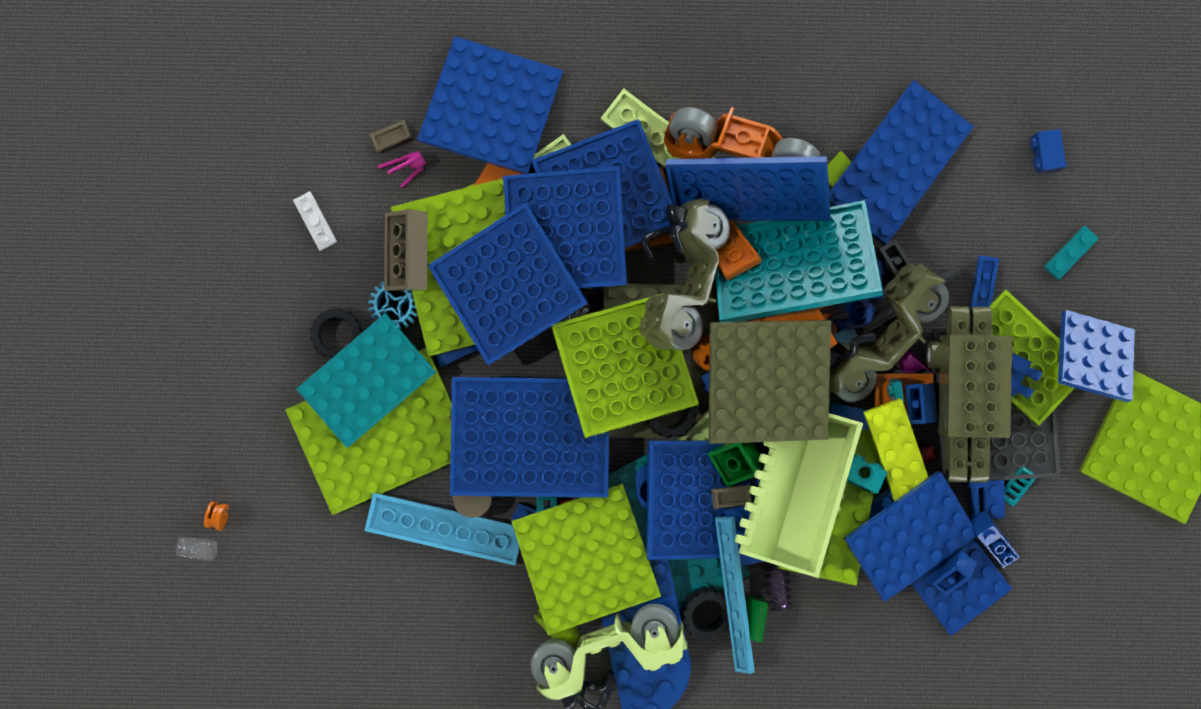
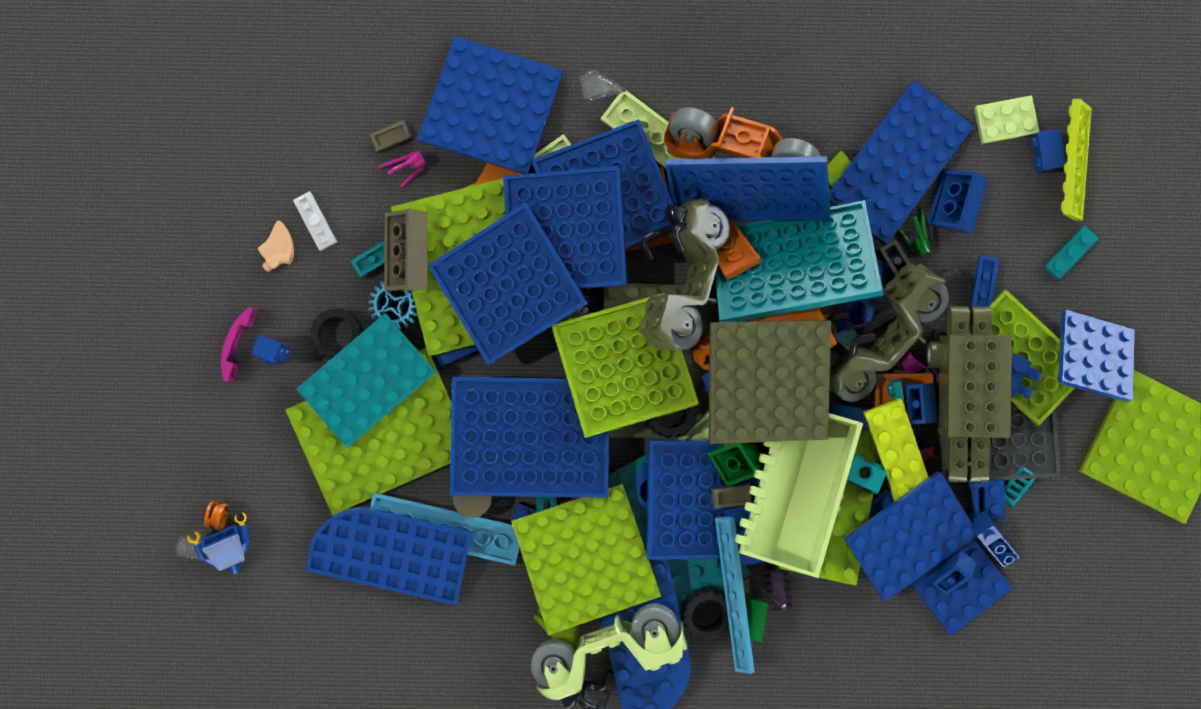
none -> blue torso [187,513,251,574]
none -> dark pink slope [221,307,258,382]
none -> blue brick [251,335,290,365]
none -> light nougat arm [258,221,294,272]
none -> blue plate [306,507,472,605]
none -> teal plate [351,241,385,278]
none -> clear slope [580,70,626,102]
none -> green plant [897,208,931,256]
none -> blue slope [927,170,987,234]
none -> yellowish green plate [974,95,1039,145]
none -> neon yellow plate [1061,99,1092,221]

